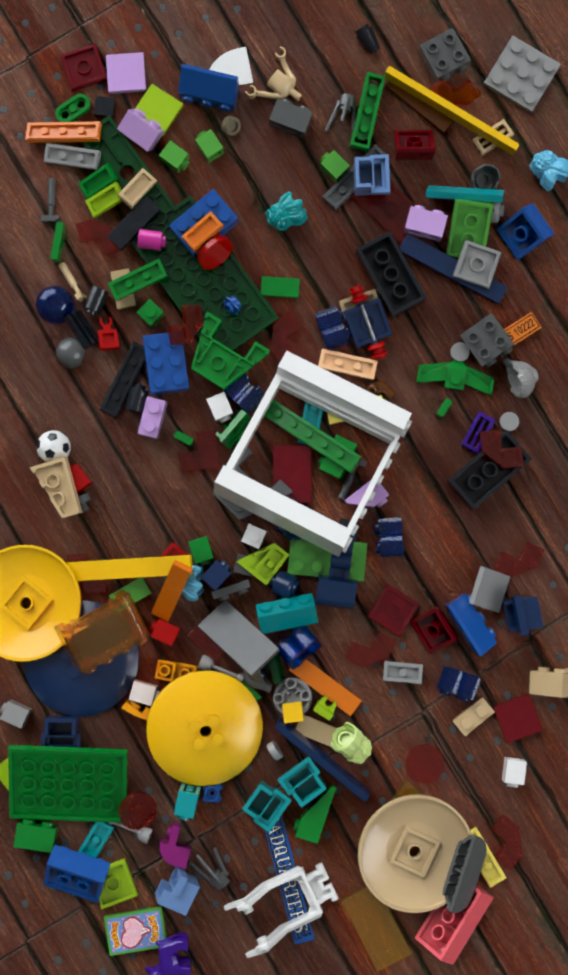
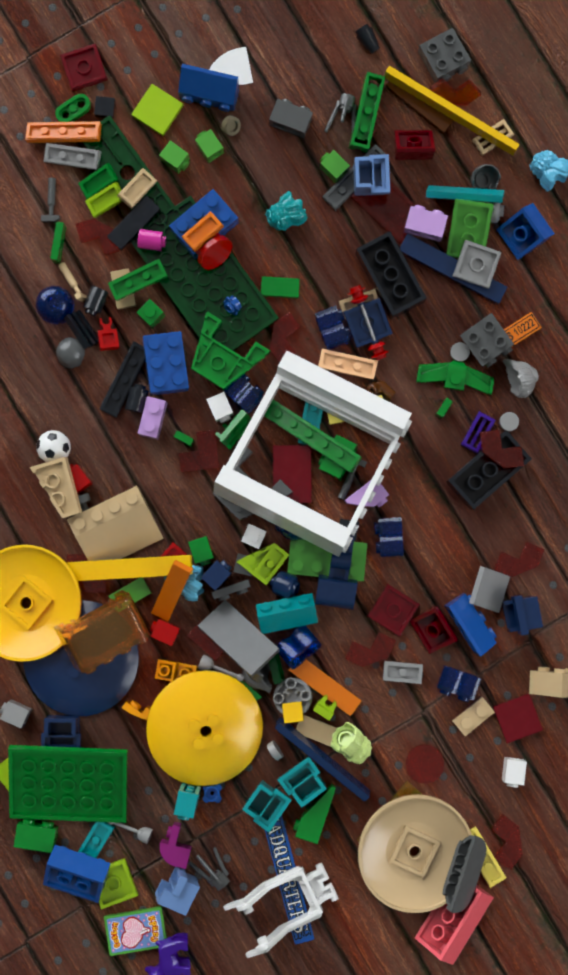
lavender tile [106,52,146,94] -> none
lavender brick [117,108,165,152] -> none
clear red tile [118,791,157,829] -> none
white brick [129,679,160,706] -> none
clear red tile [167,305,204,346] -> none
tan piece [245,47,302,101] -> none
clear yellow tile [341,887,412,972] -> none
light grey plate [483,36,561,114] -> none
none -> tan slope [67,486,164,561]

